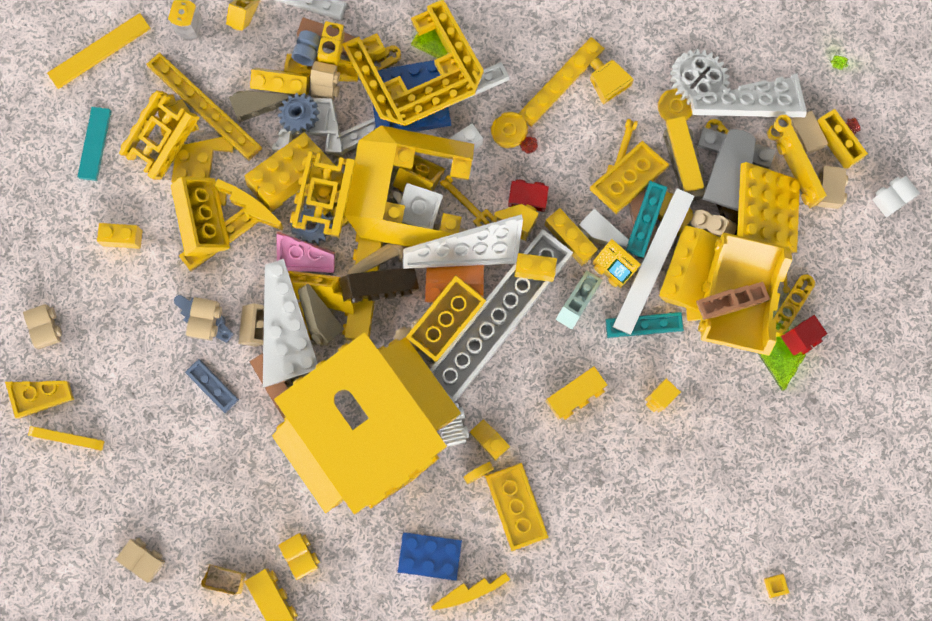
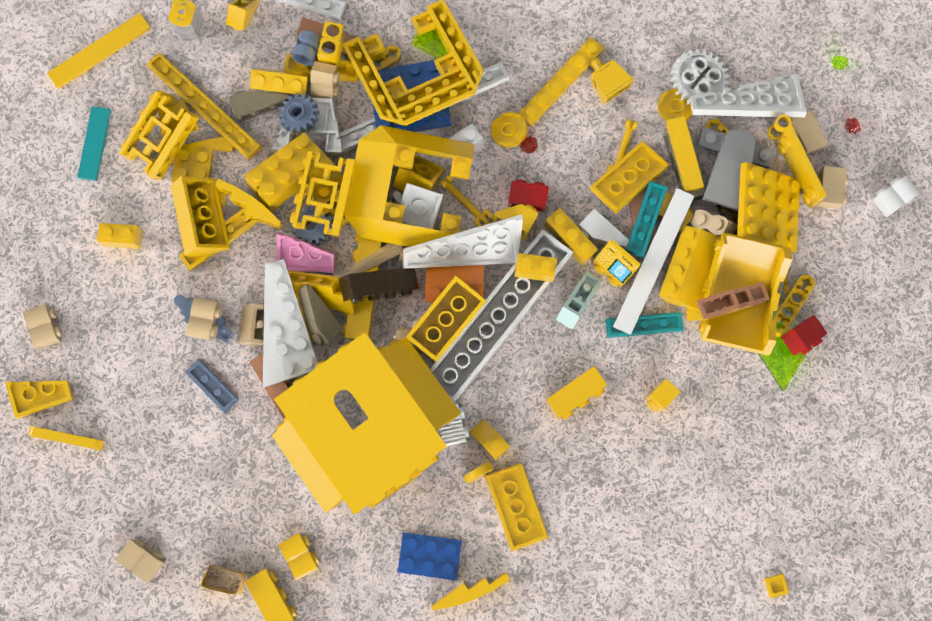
yellow brick [817,109,868,169] -> none

